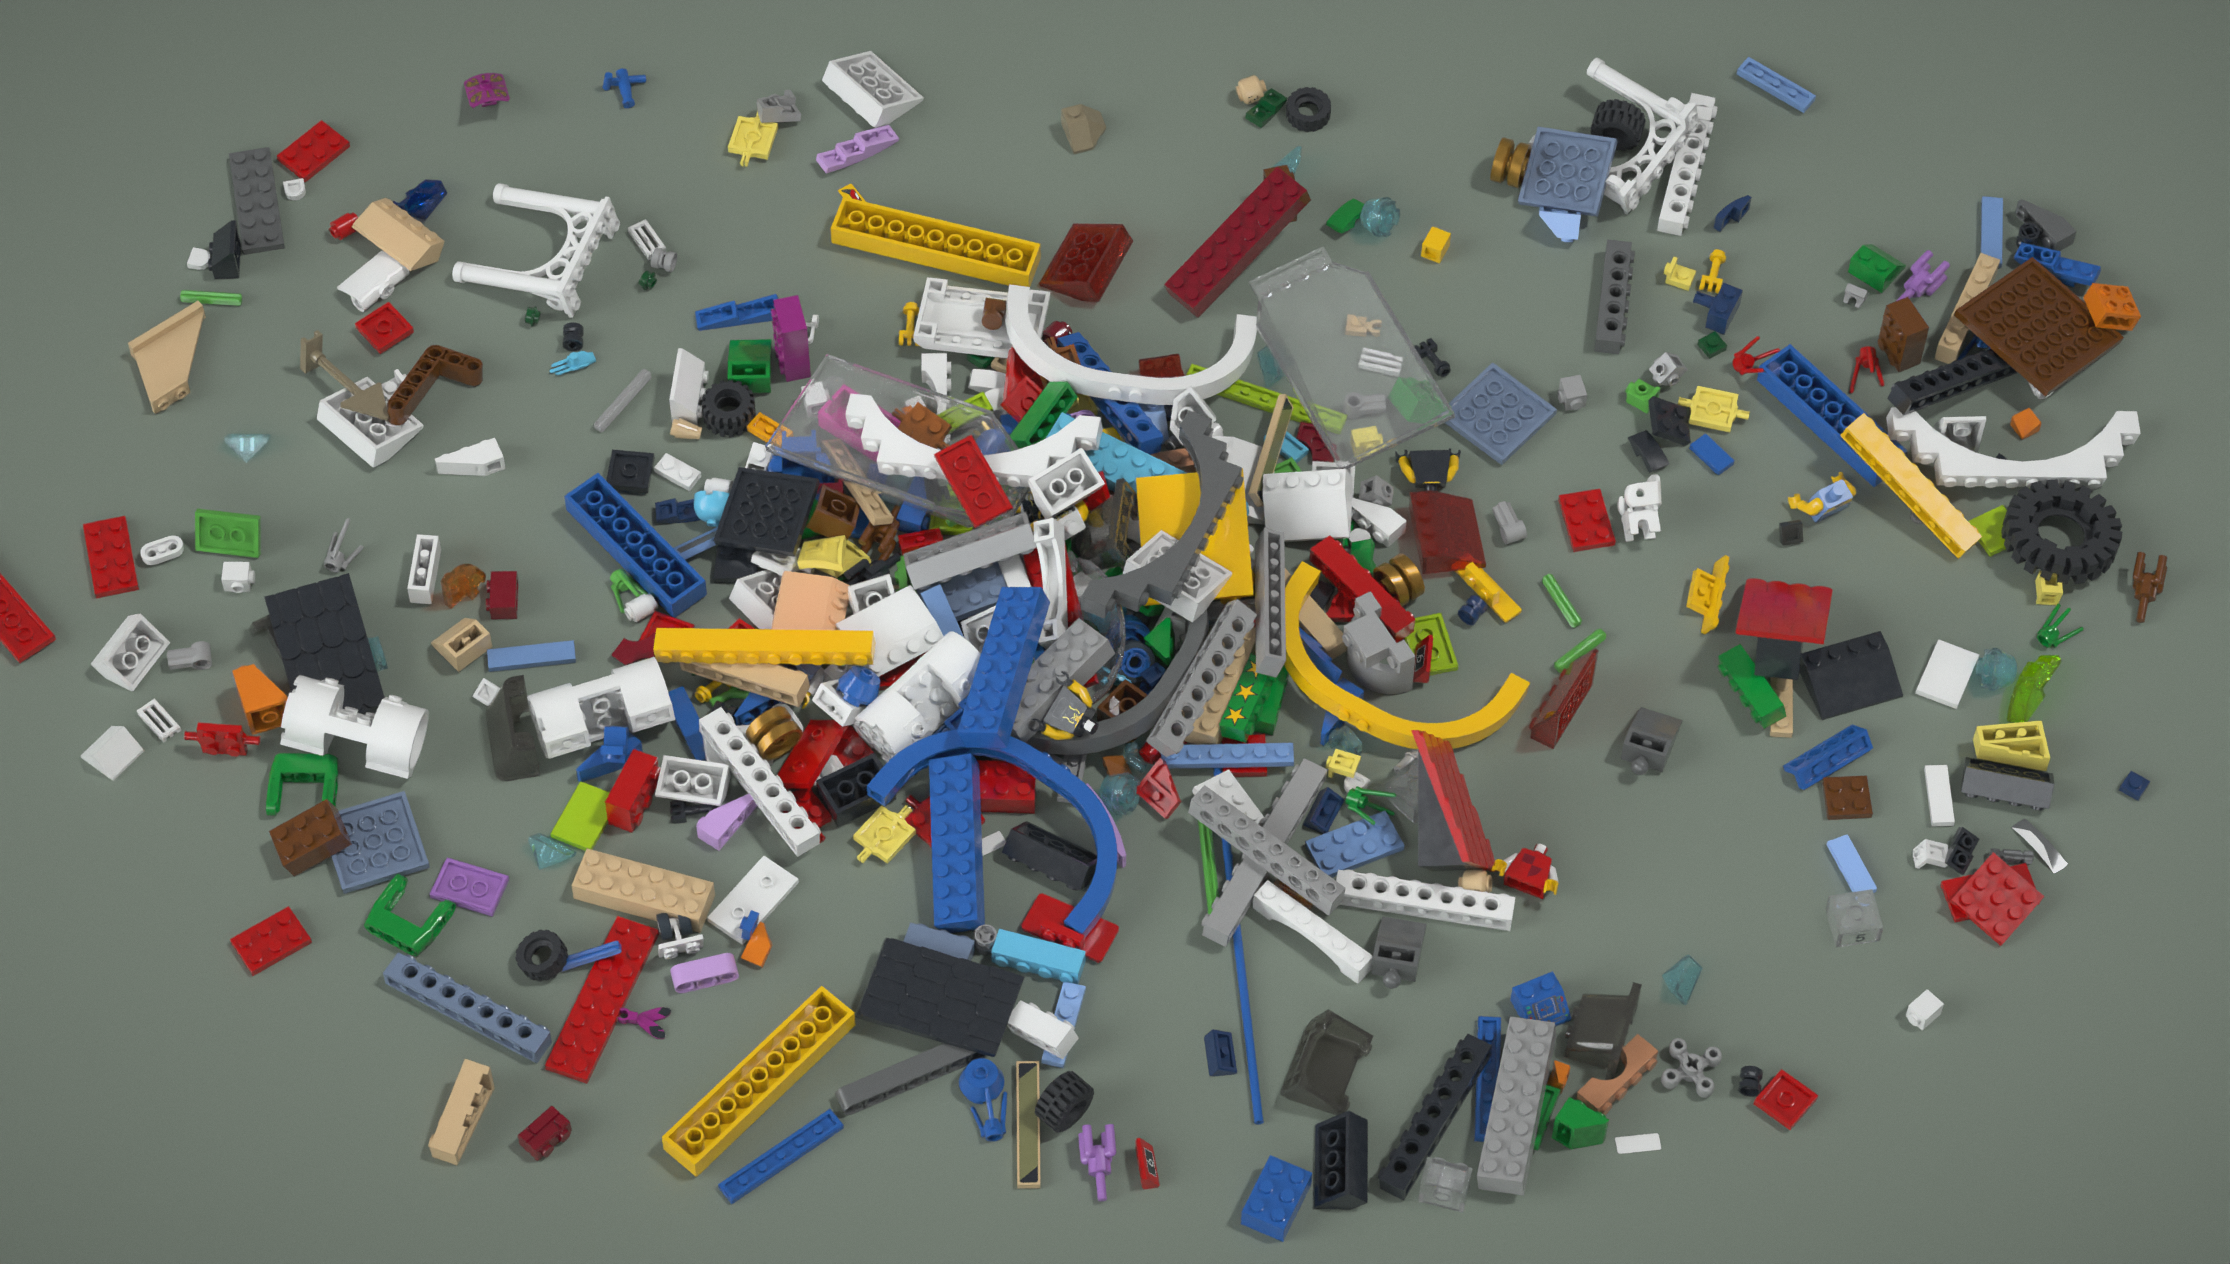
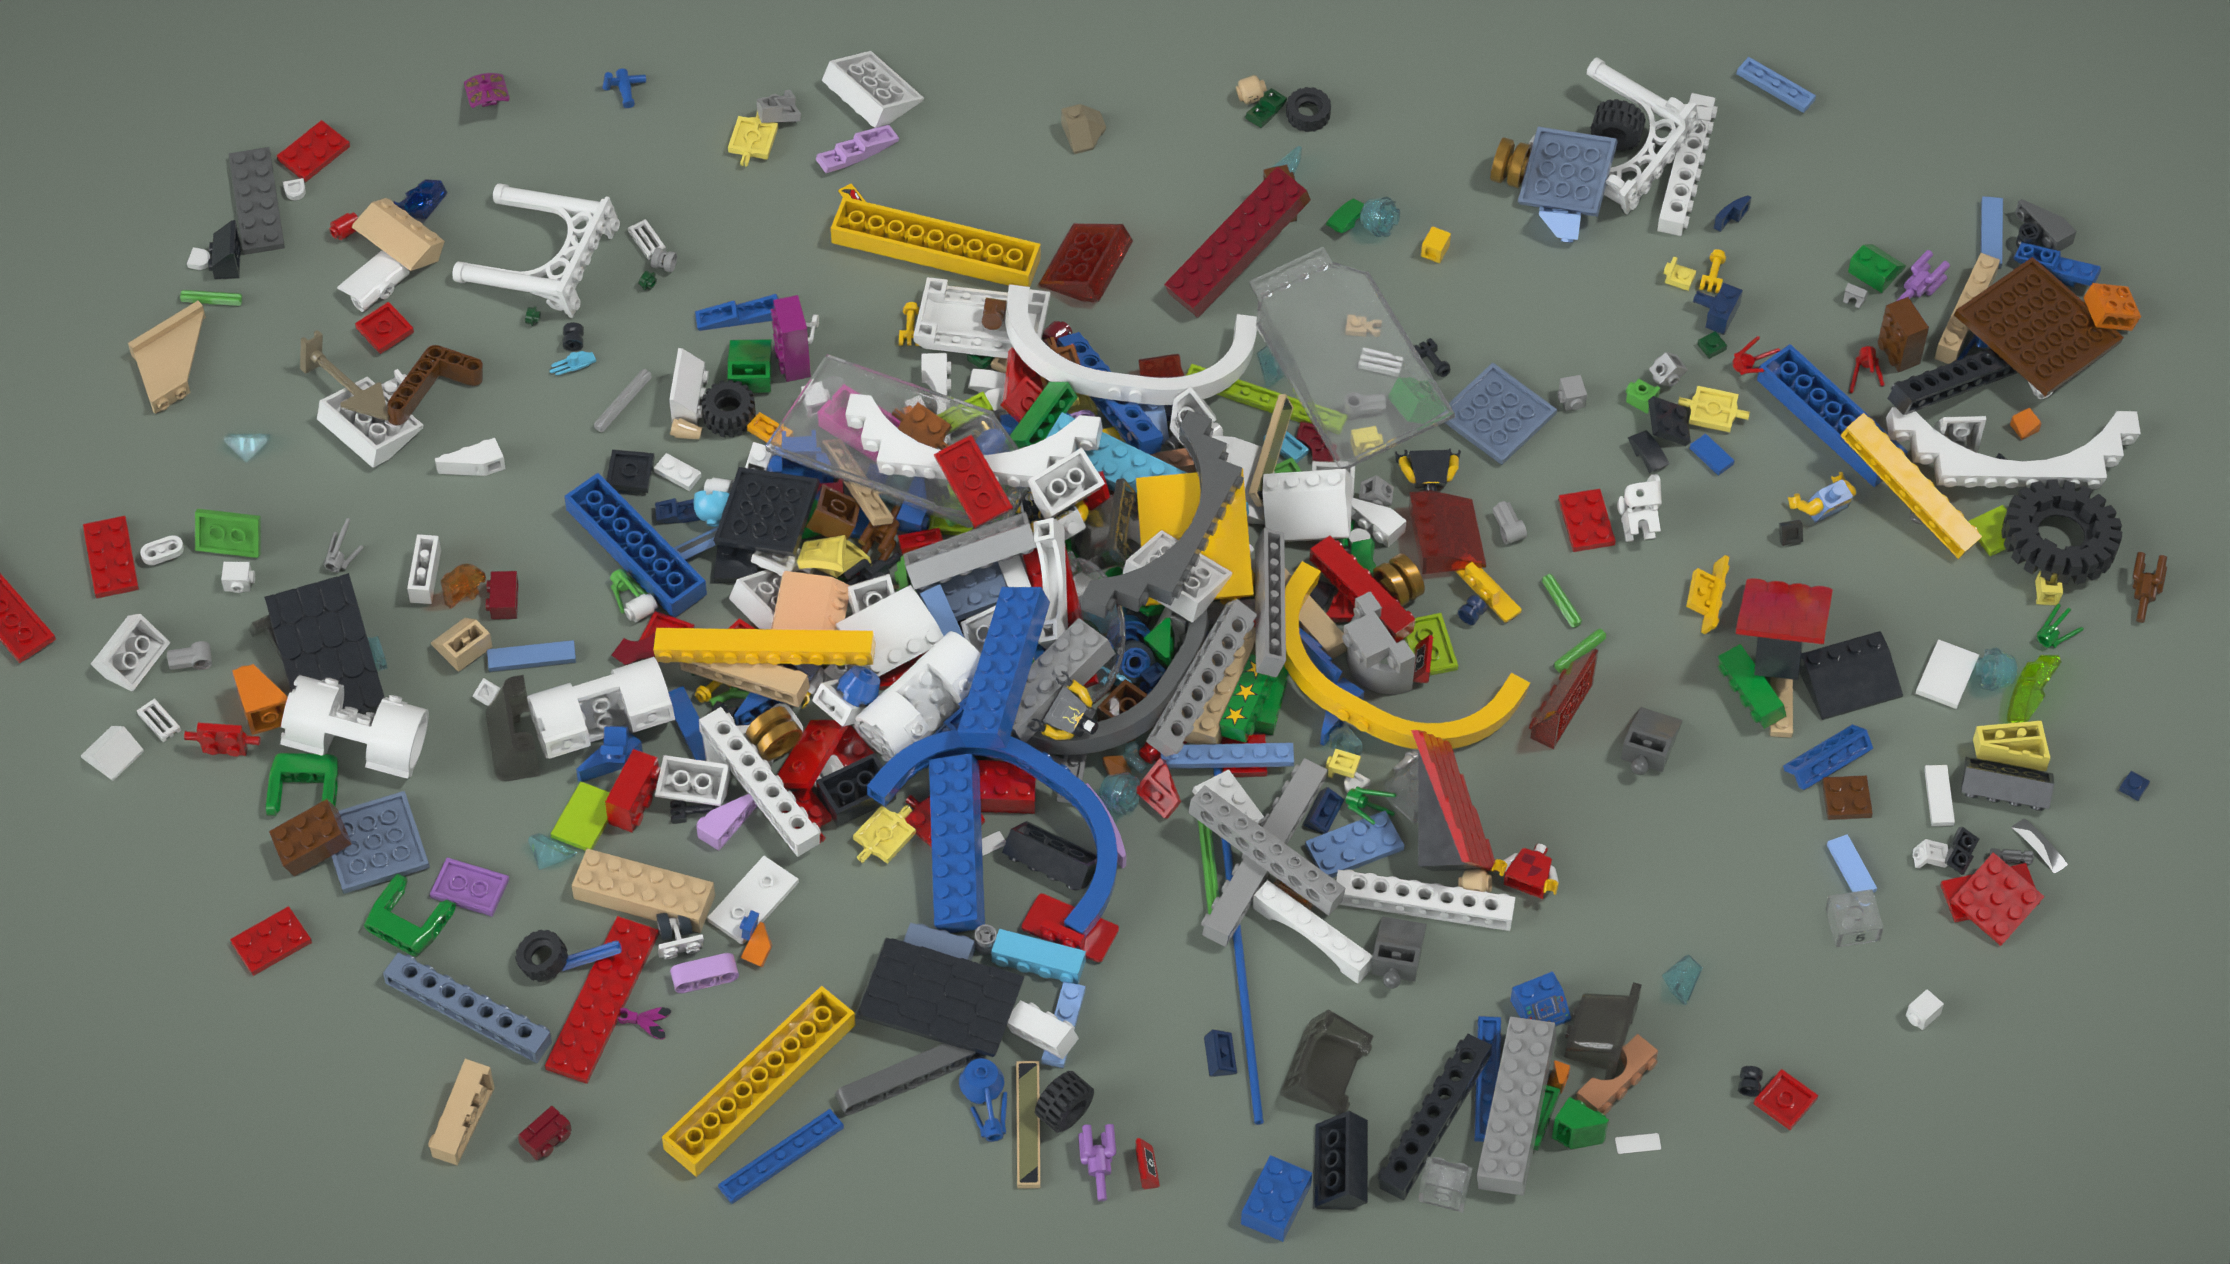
dark grey brick [1594,239,1635,354] -> none
light grey gear [1661,1038,1722,1098] -> none

